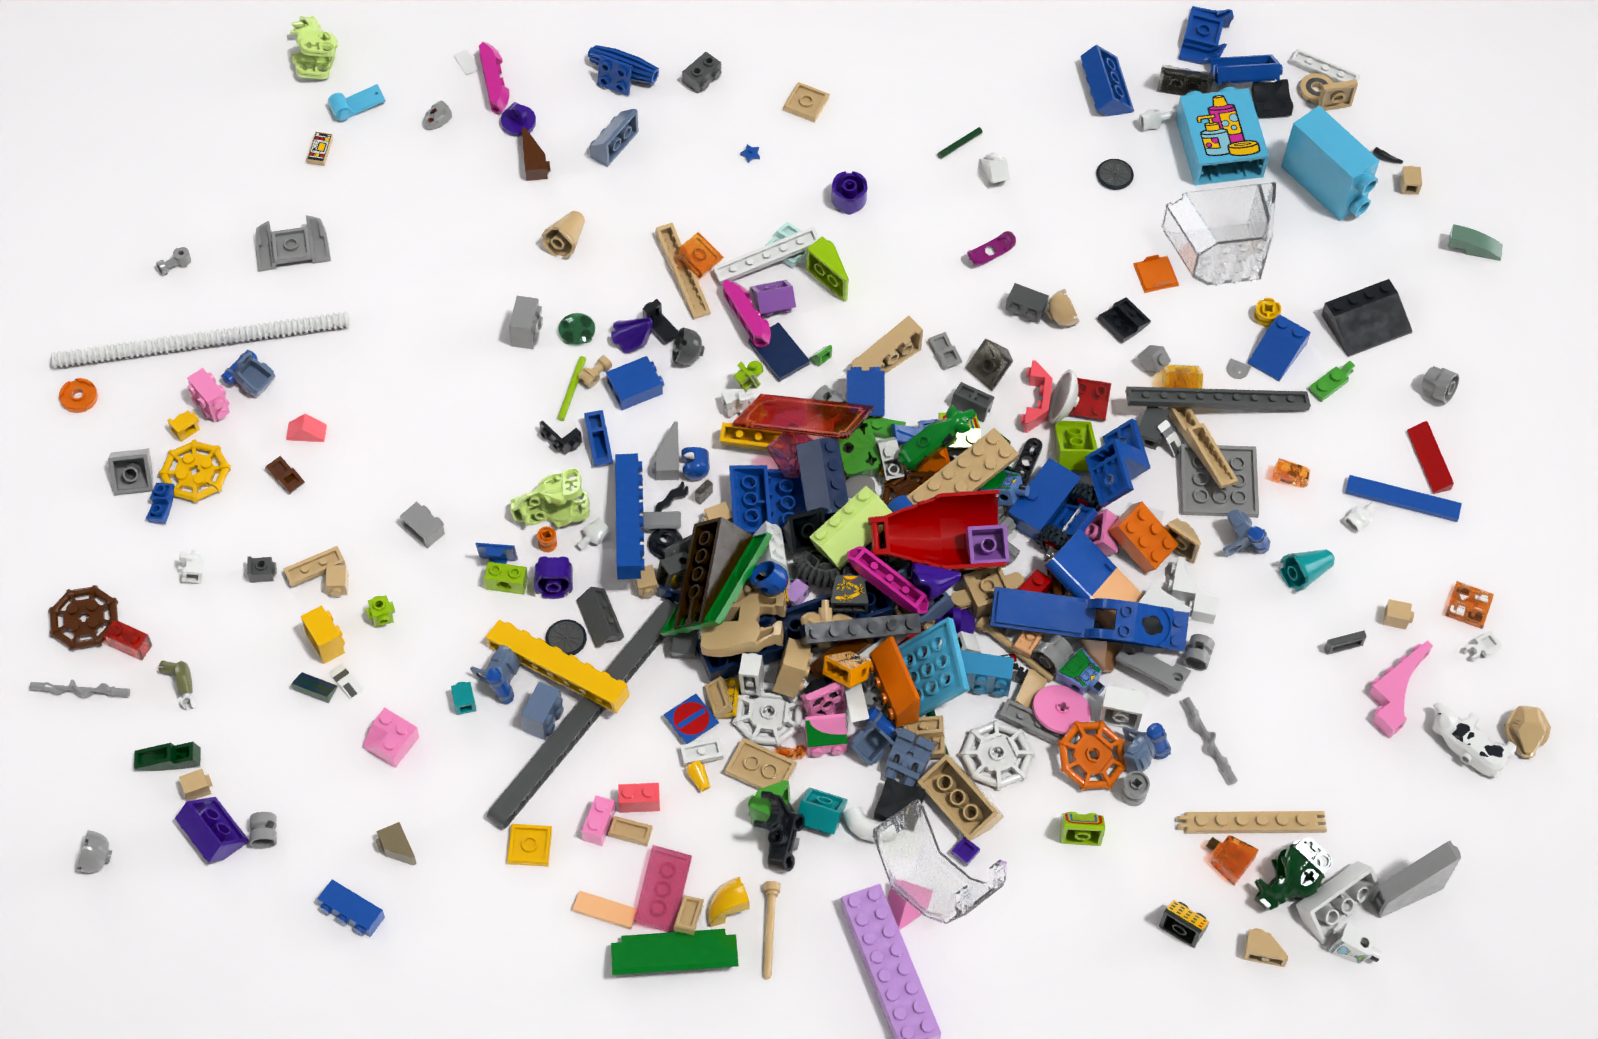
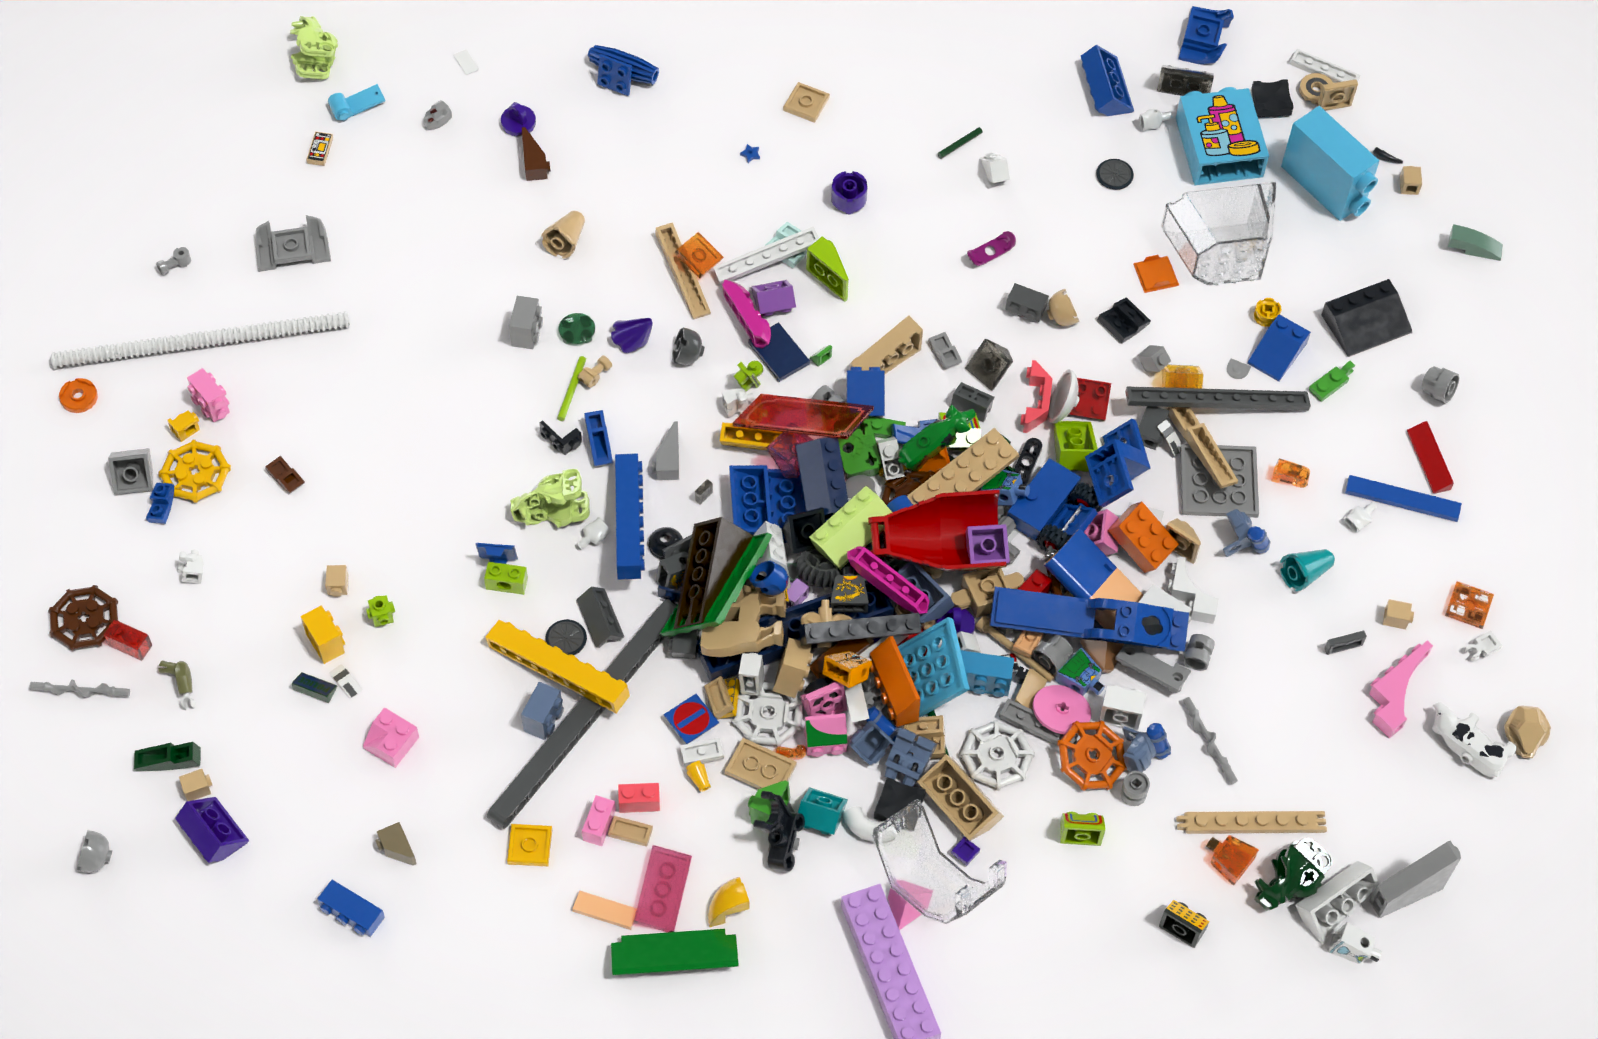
sand blue piece [221,350,276,397] -> none
dark grey brick [247,556,277,583] -> none
light grey wheel [250,812,277,849] -> none
tan plate [283,546,346,588] -> none
coral slope [286,414,327,442] -> none
light grey piece [400,501,445,548] -> none
teal brick [451,682,477,715] -> none
sand blue piece [470,645,520,704] -> none
dark pink brick [479,42,509,114] -> none
dark purple brick [534,556,573,599] -> none
orange wheel [537,526,557,552] -> none
sand blue slope [589,109,639,167] -> none
blue brick [606,356,664,410] -> none
tan brick [635,565,658,598] -> none
black bracket [642,299,679,344] -> none
light grey slope [643,511,681,529] -> none
black hair [655,481,689,512] -> none
tan tile [674,895,704,935] -> none
blue helmet [681,447,710,480] -> none
dark grey brick [682,52,722,93] -> none
tan brick [702,502,733,523] -> none
tan piece [763,881,781,979] -> none
dark purple hat [911,563,961,600] -> none
blue door [1210,54,1283,84] -> none
tan slope [1243,928,1288,967] -> none

